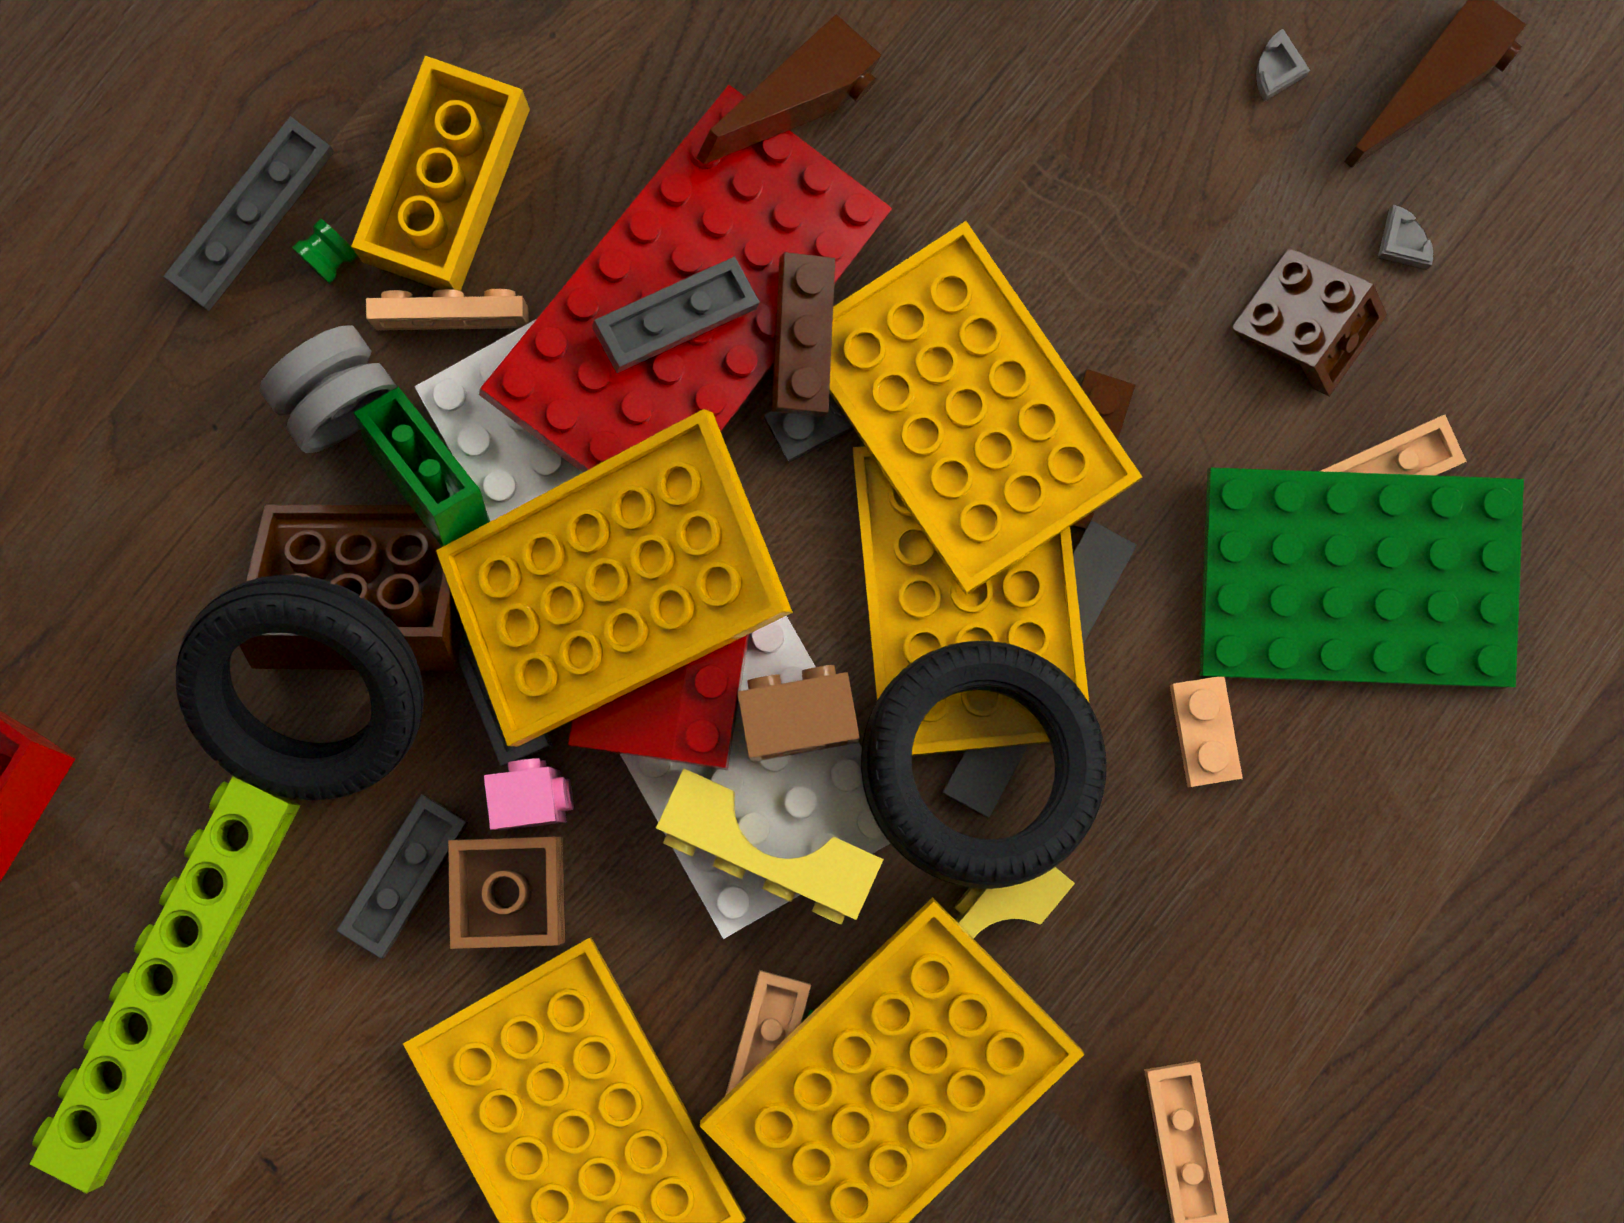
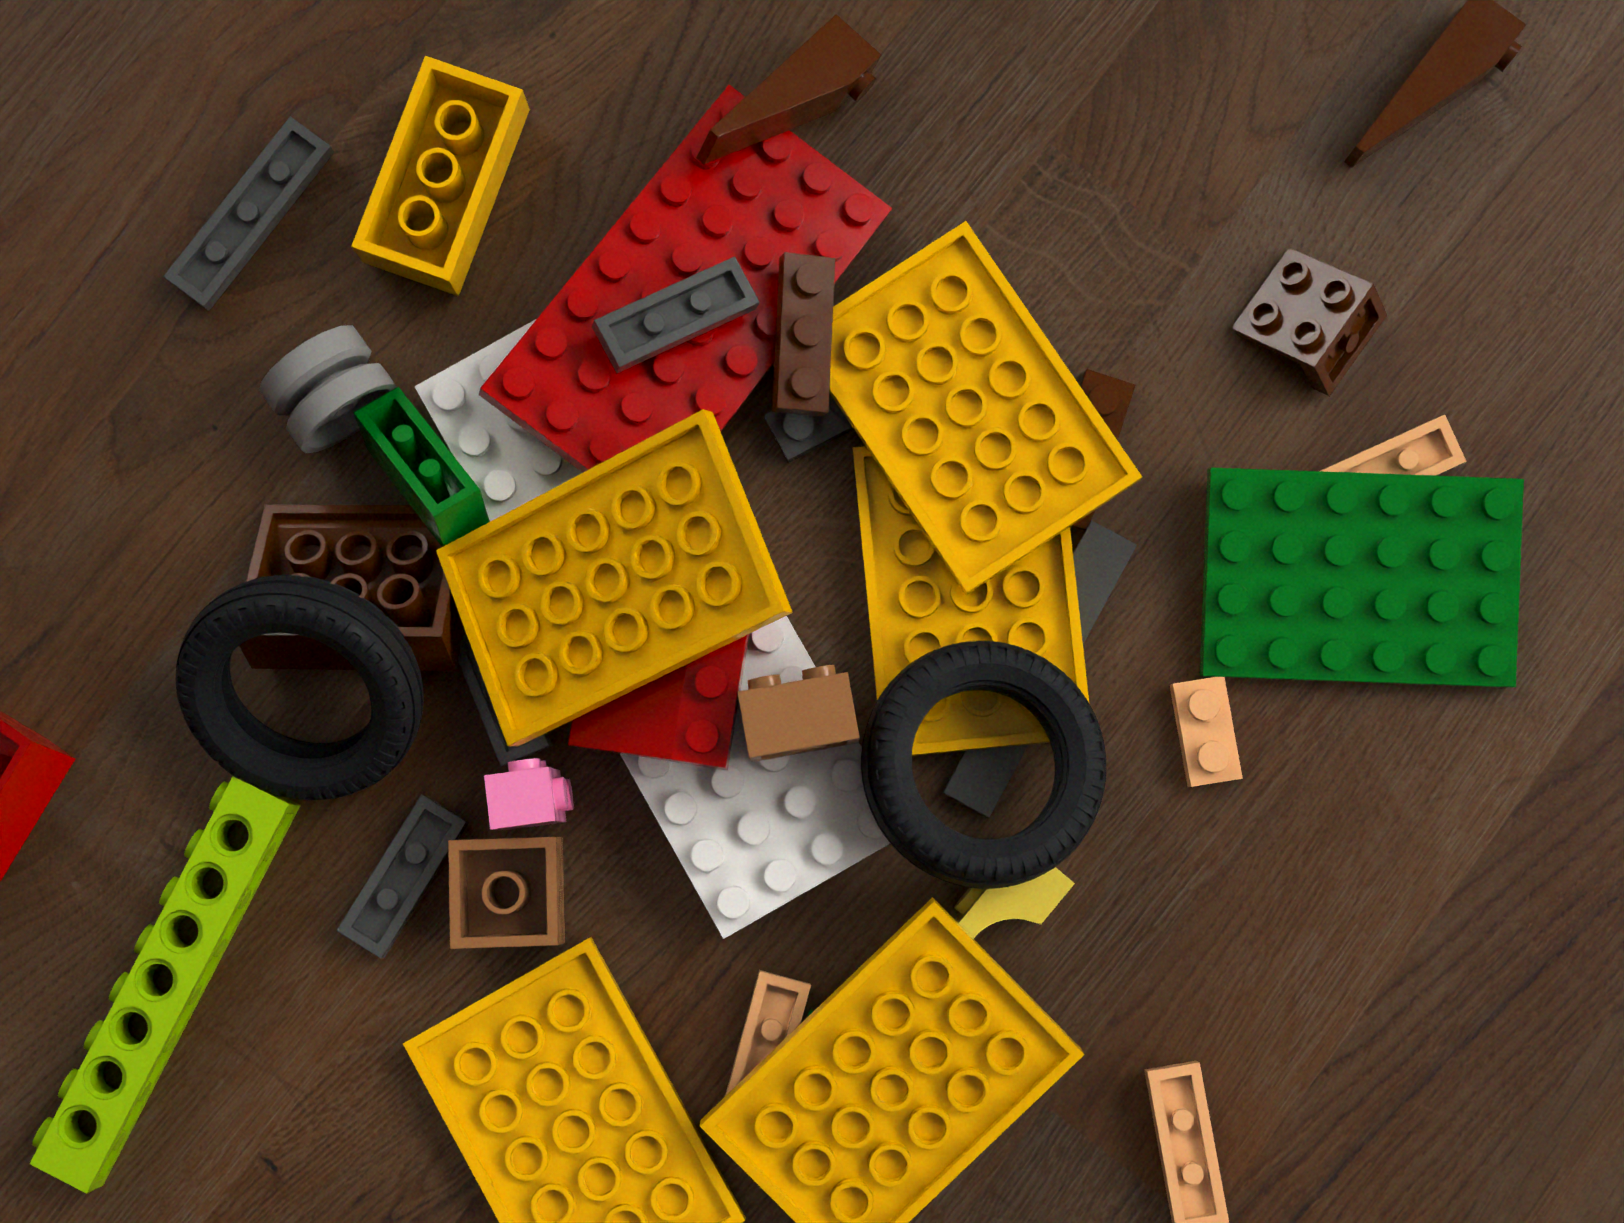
green wheel [292,218,358,284] -> none
light nougat plate [366,289,529,330] -> none
light yellow arch [656,768,884,925] -> none
light grey tile [1256,29,1310,102] -> none
light grey tile [1378,205,1433,270] -> none

